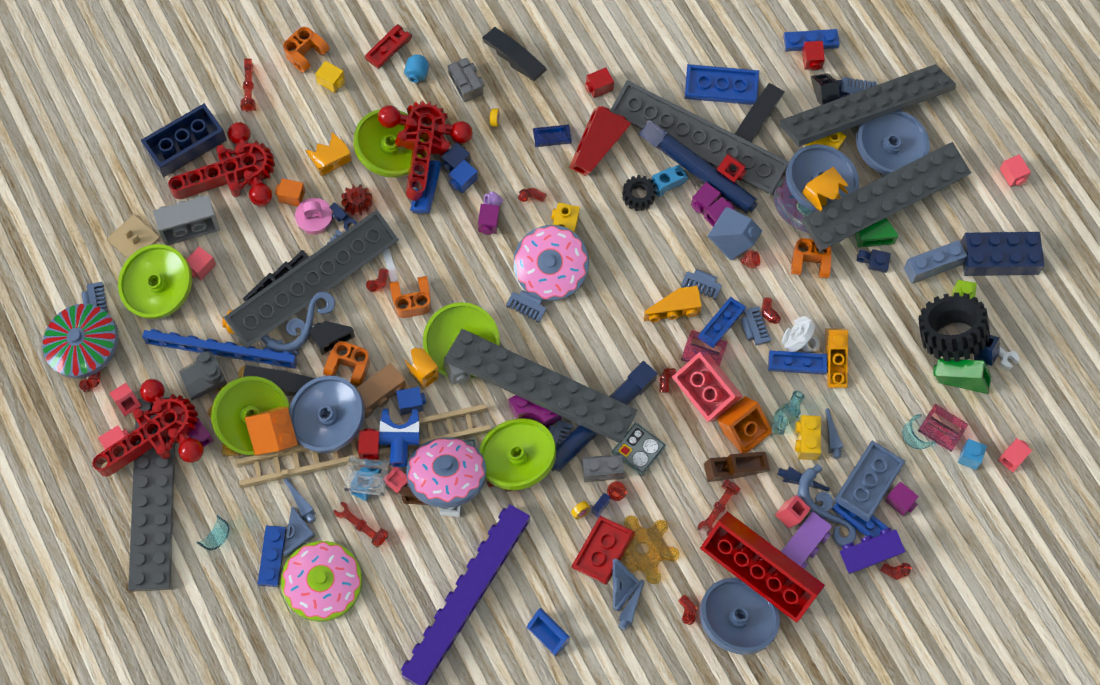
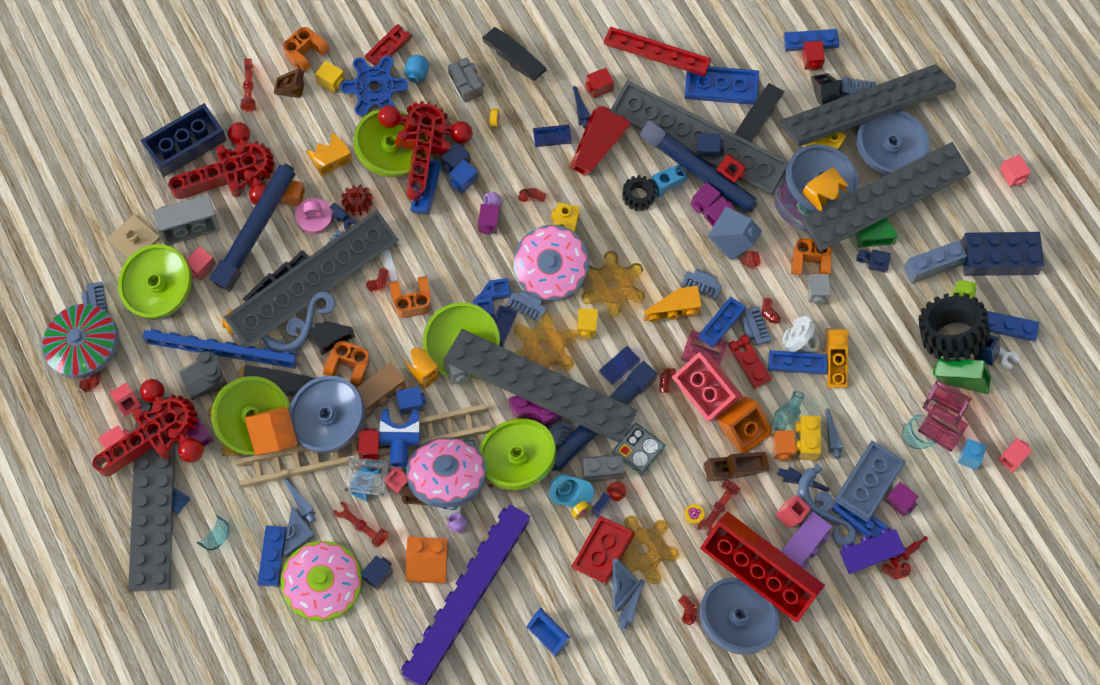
none -> clear blue tile [172,487,190,514]
none -> dark blue brick [209,163,296,292]
none -> reddish brown slope [274,68,304,98]
none -> blue plate [340,56,408,116]
none -> dark blue brick [360,555,393,590]
none -> orange slope [406,537,449,584]
none -> lavender plate [447,513,467,533]
none -> blue tile [473,278,511,318]
none -> clear blue tile [493,305,517,347]
none -> clear yellow plate [513,312,577,370]
none -> medium azure piece [549,474,594,507]
none -> dark blue piece [573,86,591,129]
none -> yellow brick [577,308,598,339]
none -> clear yellow plate [582,251,645,317]
none -> clear blue tile [599,346,640,385]
none -> red plate [604,26,711,77]
none -> yellow tile [684,504,705,525]
none -> dark blue brick [697,133,724,156]
none -> red plate [728,335,772,390]
none -> orange brick [772,430,796,462]
none -> light grey brick [807,274,830,304]
none -> red piece [890,536,928,567]
none -> clear pink tile [922,380,972,427]
none -> blue plate [987,311,1039,342]

